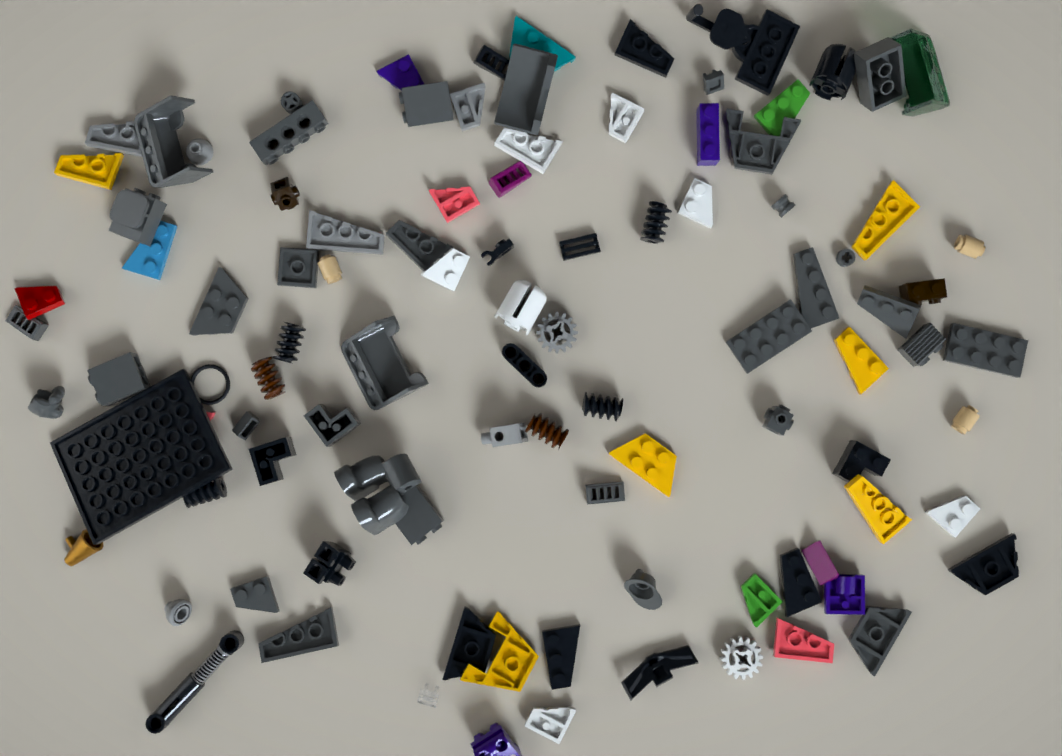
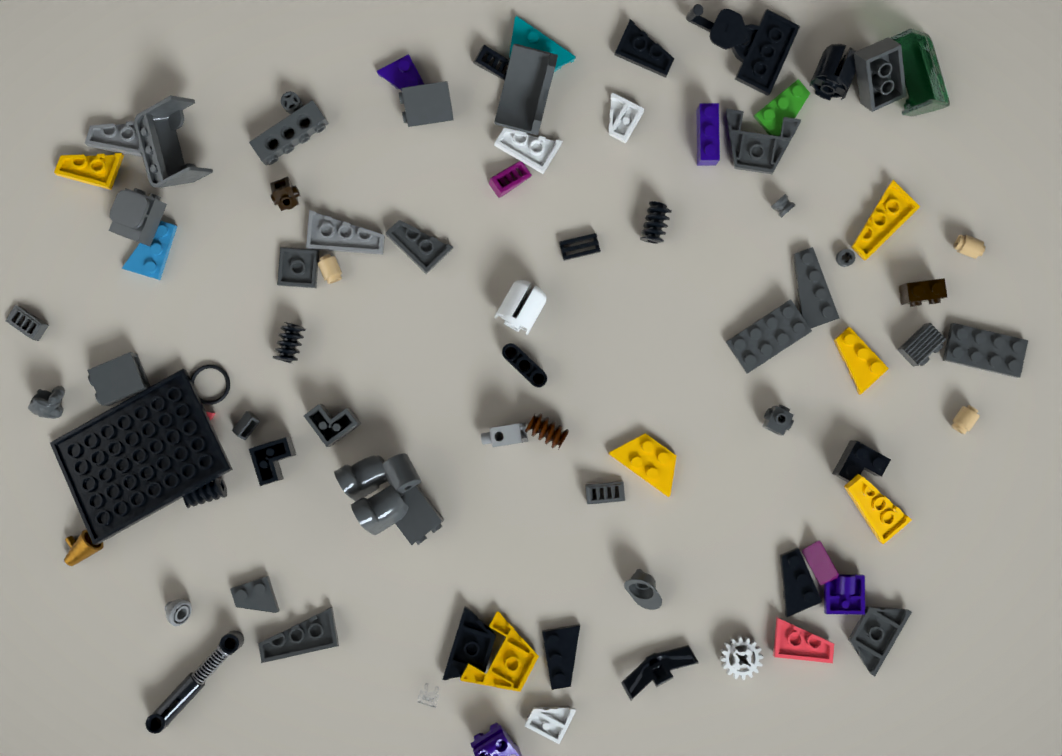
red wing [14,286,65,320] -> none
light grey brick [186,139,213,165] -> none
dark grey wing [189,267,248,336] -> none
reddish brown piece [251,356,286,400] -> none
black hips [303,541,356,586] -> none
dark grey windscreen [341,316,429,410] -> none
white wing [421,248,470,291] -> none
coral wing [428,187,480,223] -> none
light grey wing [450,83,486,131] -> none
black plate [481,239,514,266] -> none
light grey gear [536,312,578,354] -> none
black piece [582,392,623,422] -> none
white wing [678,178,713,229] -> none
dark grey tile [703,70,724,95] -> none
bright green wing [741,573,783,628] -> none
dark grey wing [857,285,921,339] -> none
white wing [925,496,980,538] -> none
black wing [948,533,1019,596] -> none

